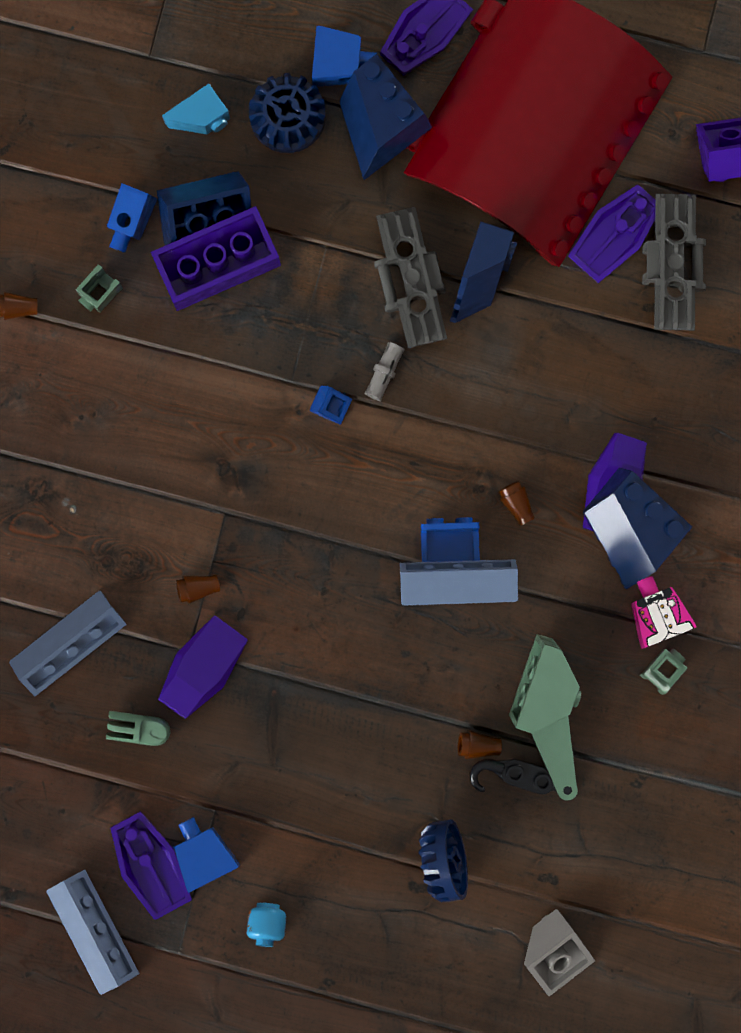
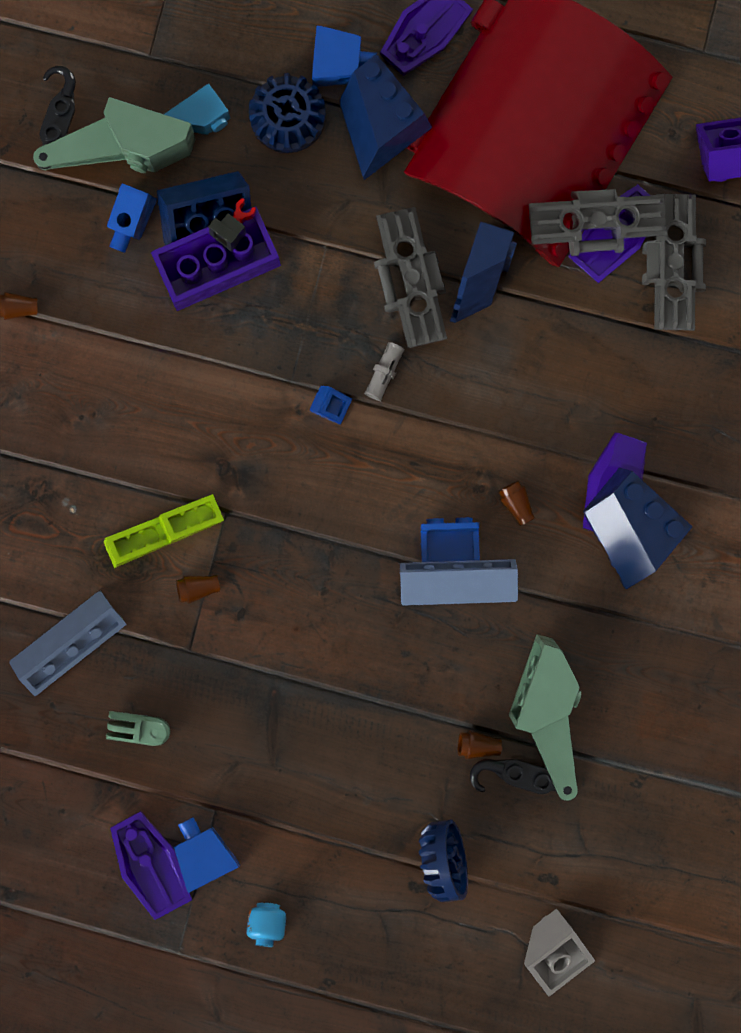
sand blue panel [47,870,140,995] -> none
sand green window [76,264,123,313] -> none
dark purple piece [158,615,248,719] -> none
torso [631,576,696,649] -> none
sand green window [640,648,687,695] -> none
none -> sand green slope [33,66,196,173]
none -> lime slope [104,494,224,568]
none -> pearl dark grey piece [208,198,256,252]
none -> dark grey piece [528,189,667,256]

